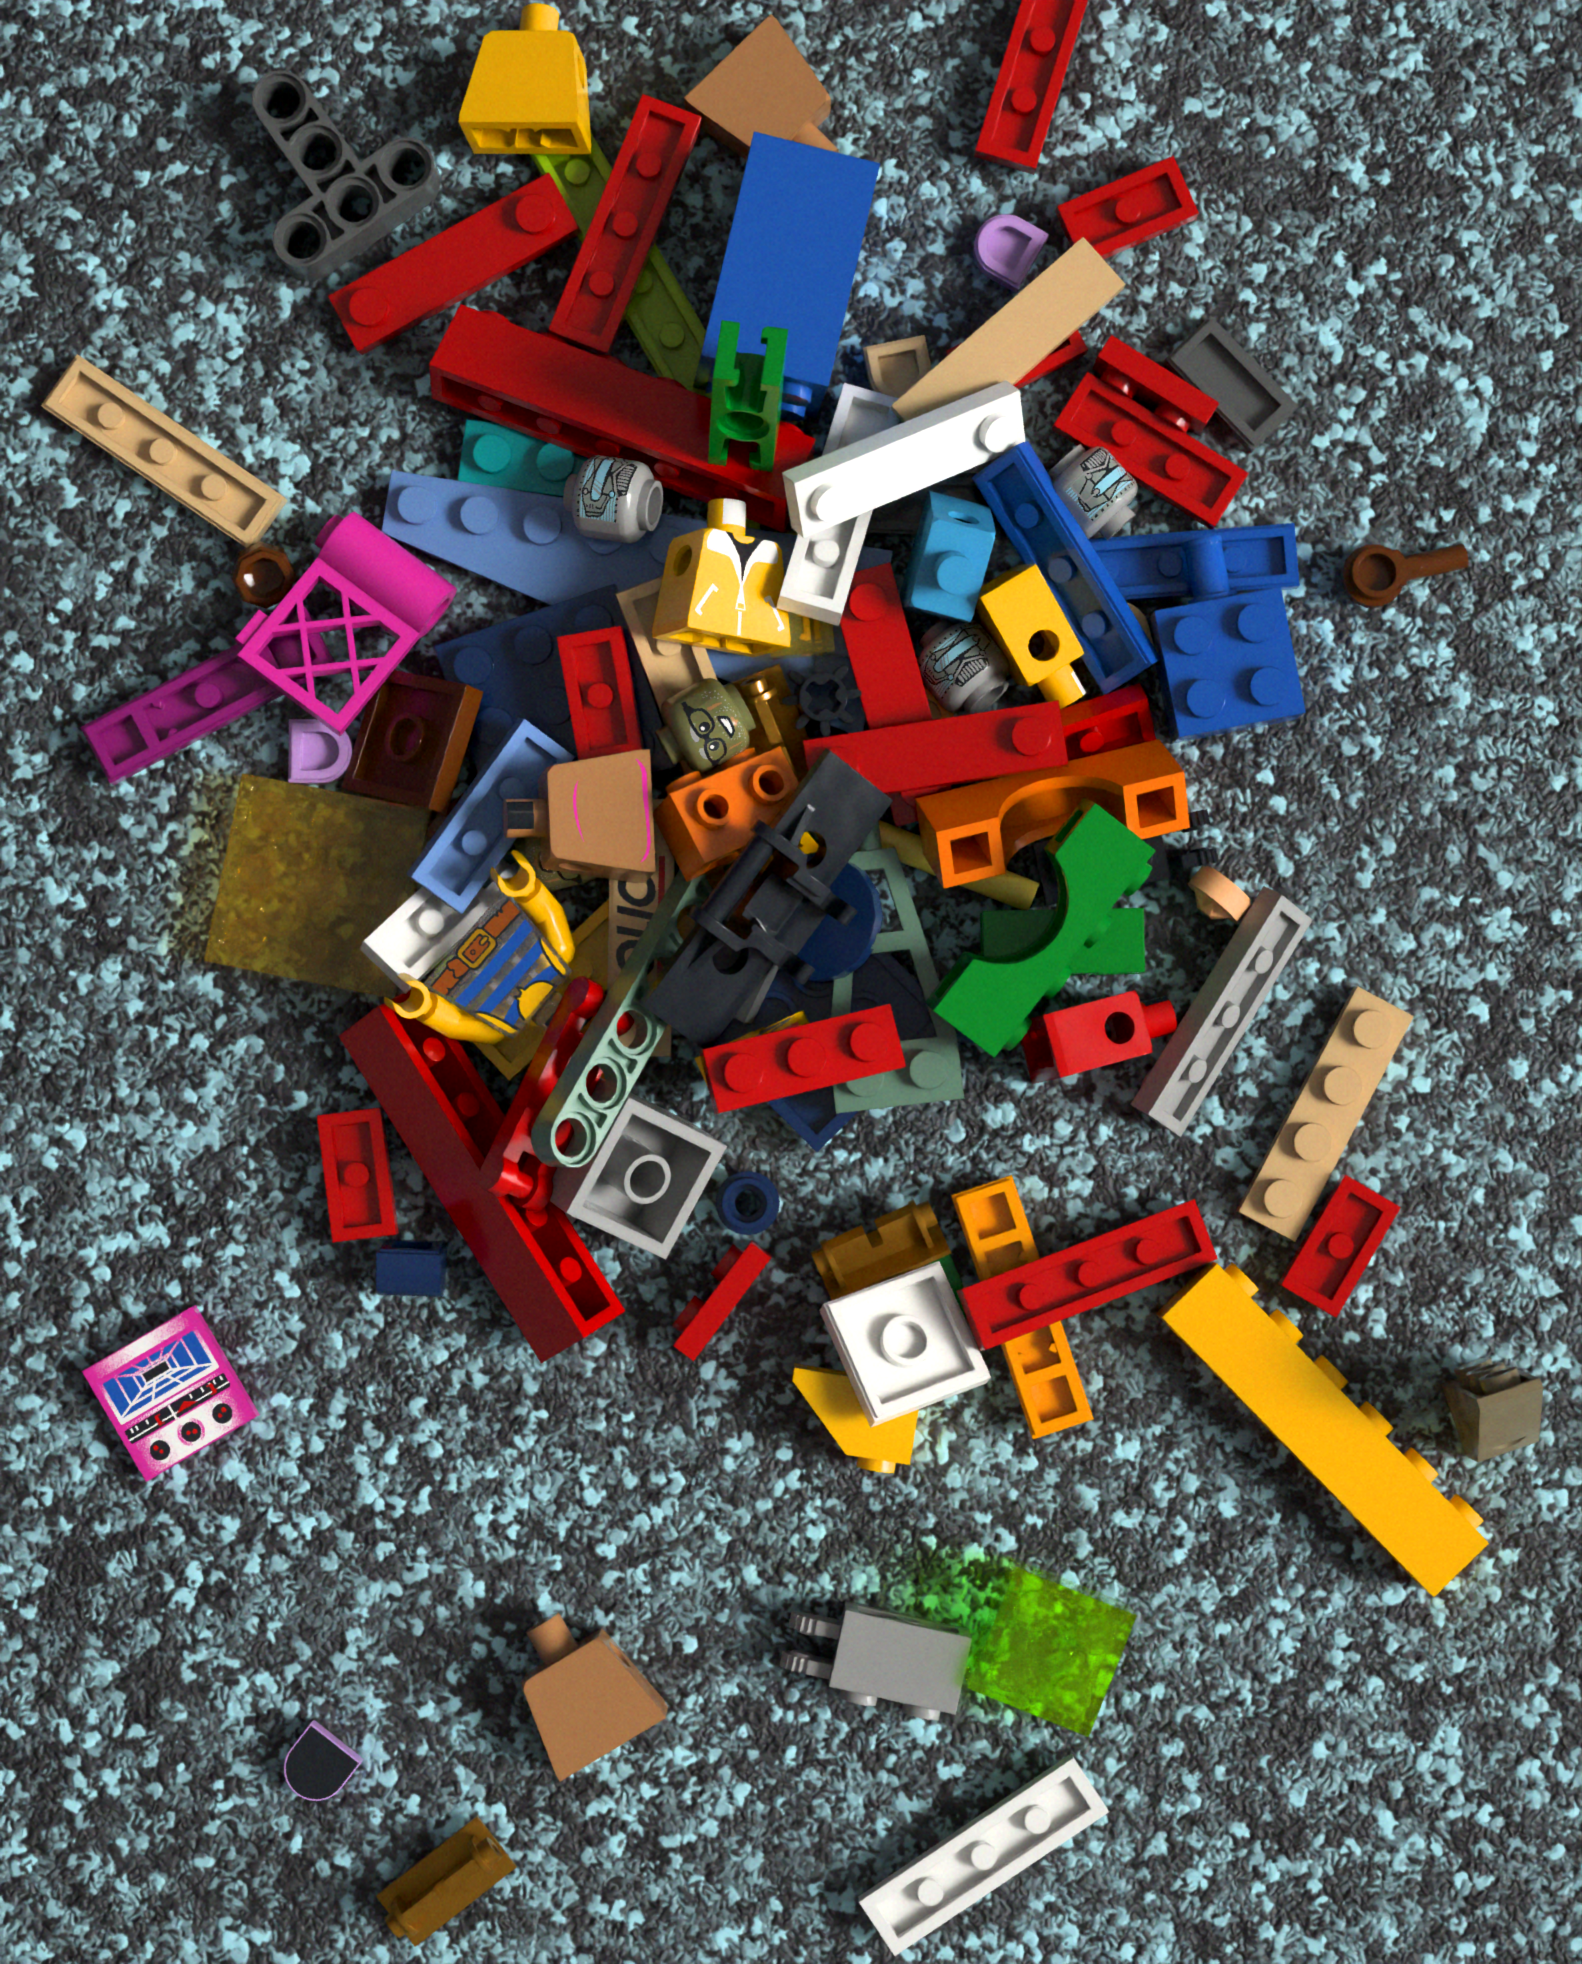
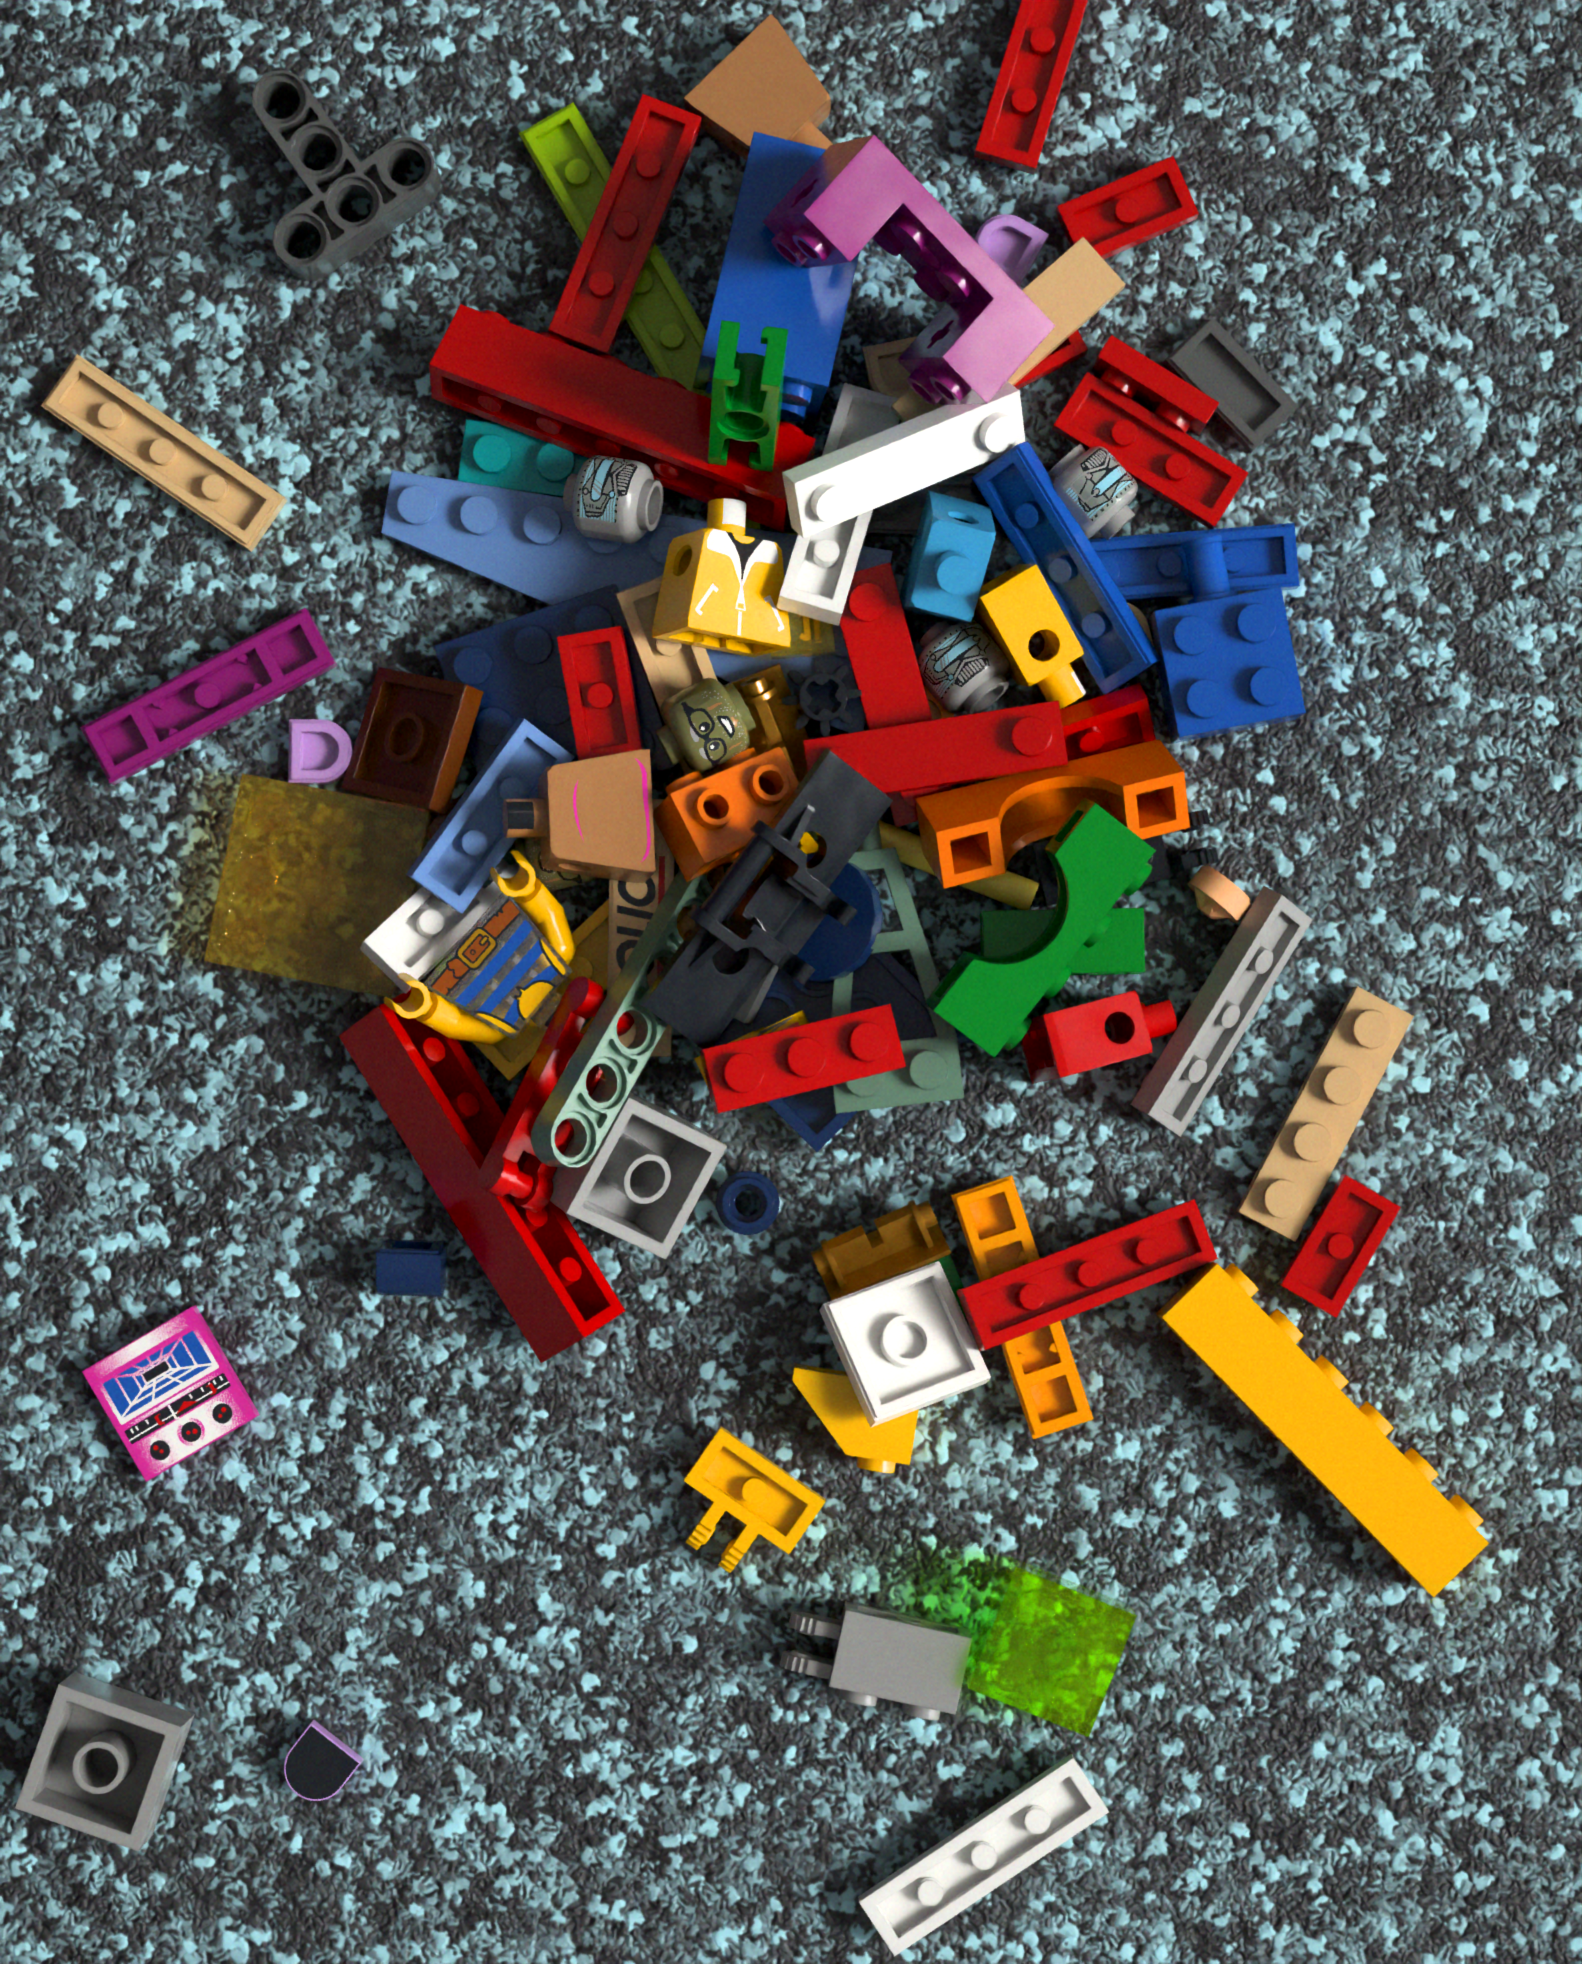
reddish brown tile [231,541,296,609] -> none
dark pink piece [235,511,457,736] -> none
red plate [317,1107,399,1243] -> none
red plate [328,172,582,355] -> none
pearl gold hinge [376,1815,517,1947] -> none
yellow torso [458,3,592,154] -> none
medium nougat torso [521,1612,668,1782] -> none
red plate [672,1240,772,1361] -> none
reddish brown plate [1341,544,1469,608] -> none
dark tan slope [1441,1357,1543,1462] -> none
none -> light grey brick [15,1672,195,1851]
none -> yellow hinge [684,1426,826,1573]
none -> magenta plate [762,135,1055,405]

